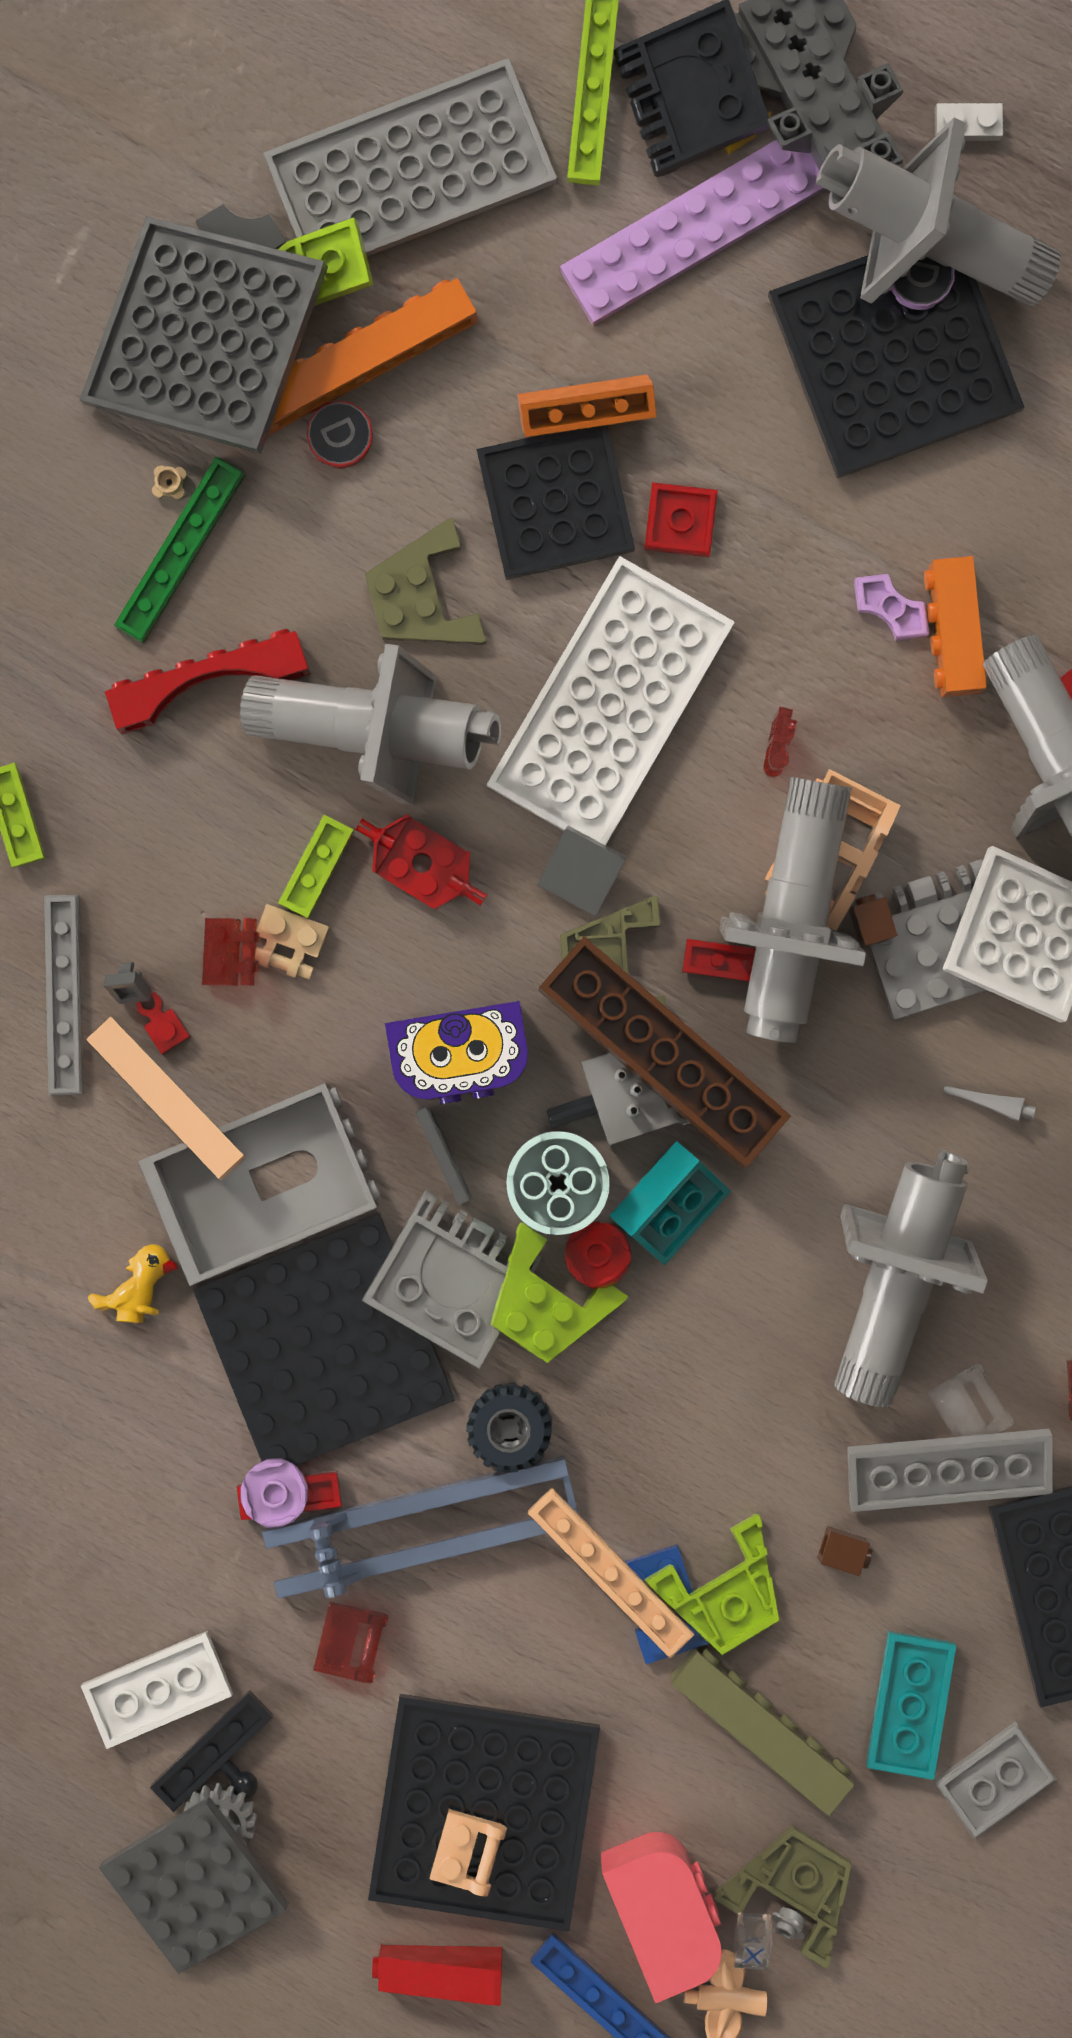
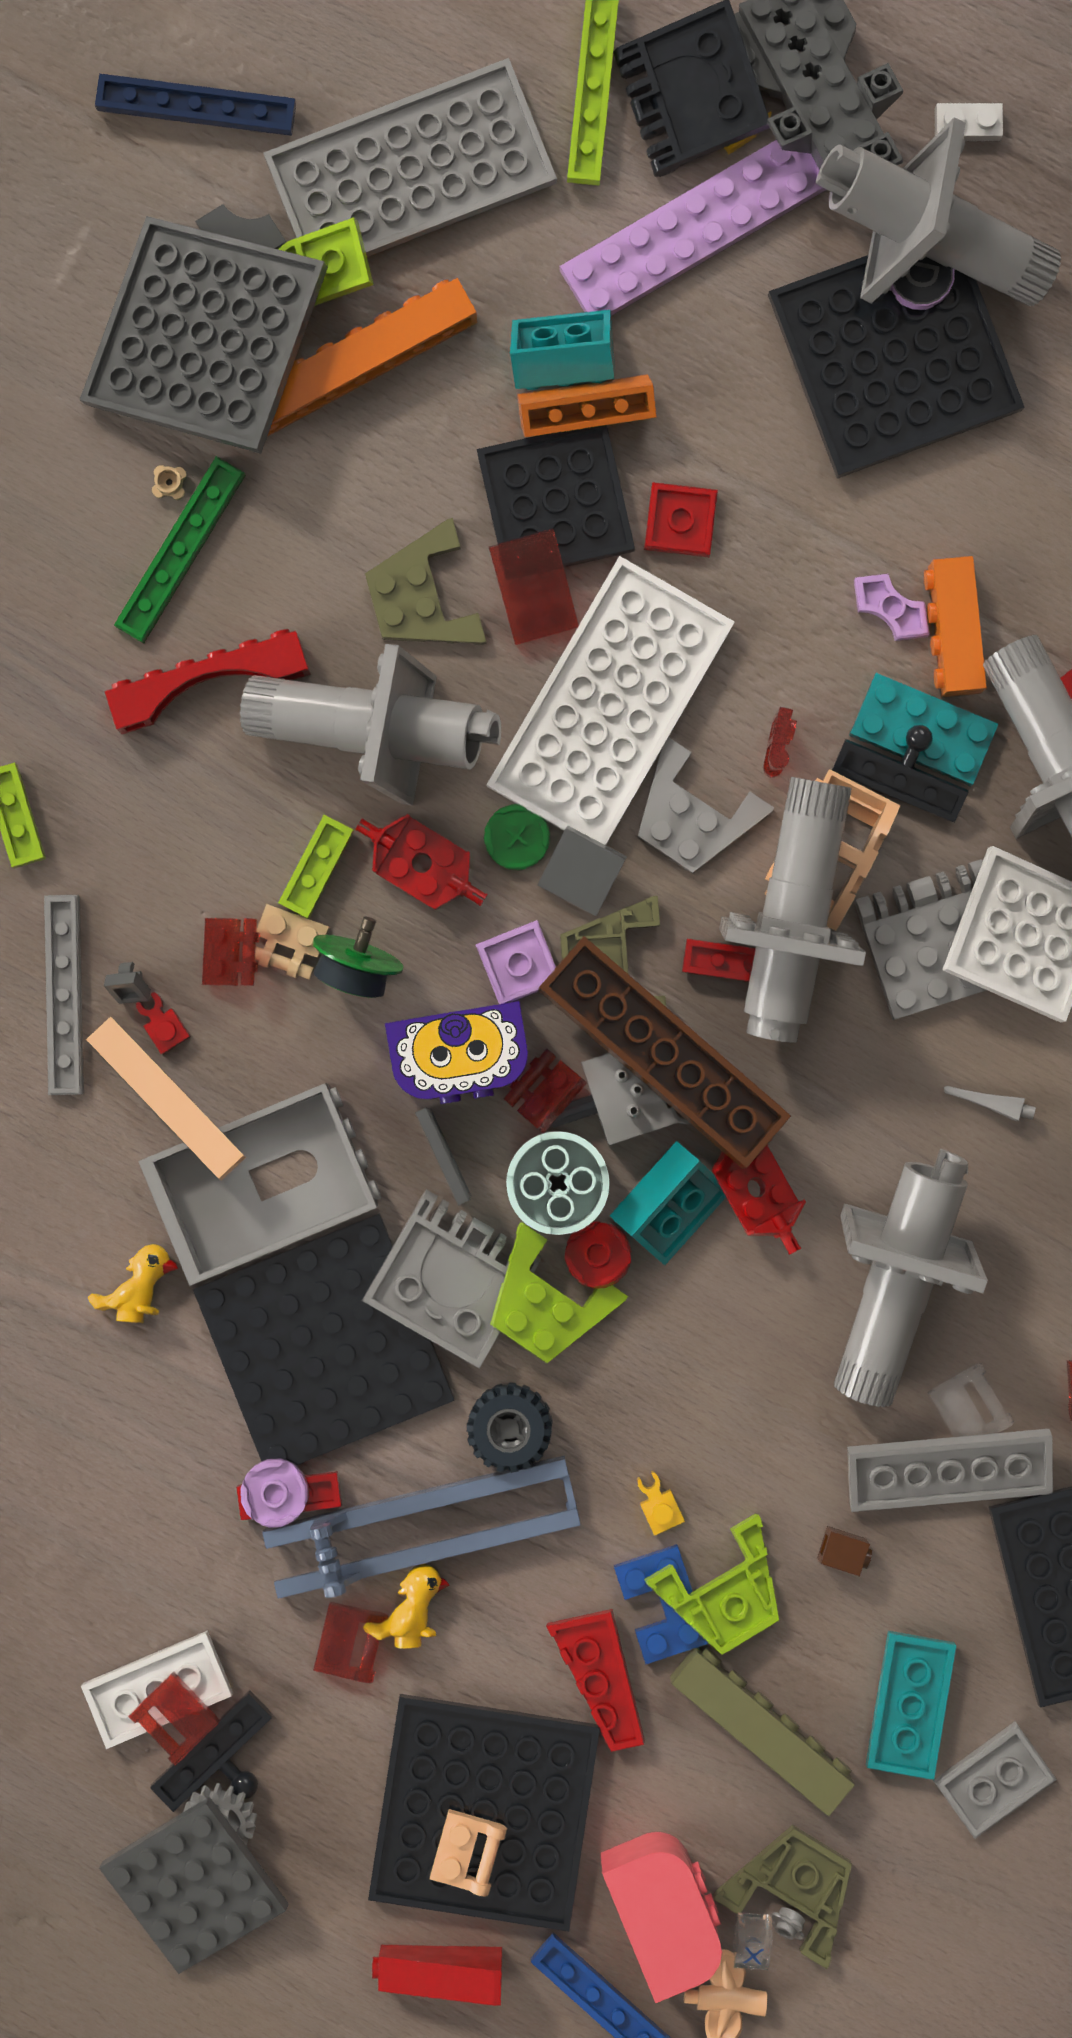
black tile [306,400,373,469] -> none
light nougat tile [528,1488,694,1658] -> none
reddish brown brick [849,894,898,948] -> none
none -> dark blue plate [95,73,296,136]
none -> clear red plate [128,1671,220,1766]
none -> piece [312,916,404,998]
none -> yellow animal [363,1564,450,1648]
none -> lavender tile [476,920,556,1004]
none -> green tile [484,804,550,871]
none -> clear red plate [488,529,579,645]
none -> clear red plate [503,1049,587,1133]
none -> teal slope [510,310,615,390]
none -> red wing [546,1609,645,1752]
none -> light grey wing [637,737,774,874]
none -> yellow plate [637,1471,685,1536]
none -> red plate [712,1140,806,1255]
none -> black plate [832,725,969,823]
none -> teal plate [849,673,998,786]

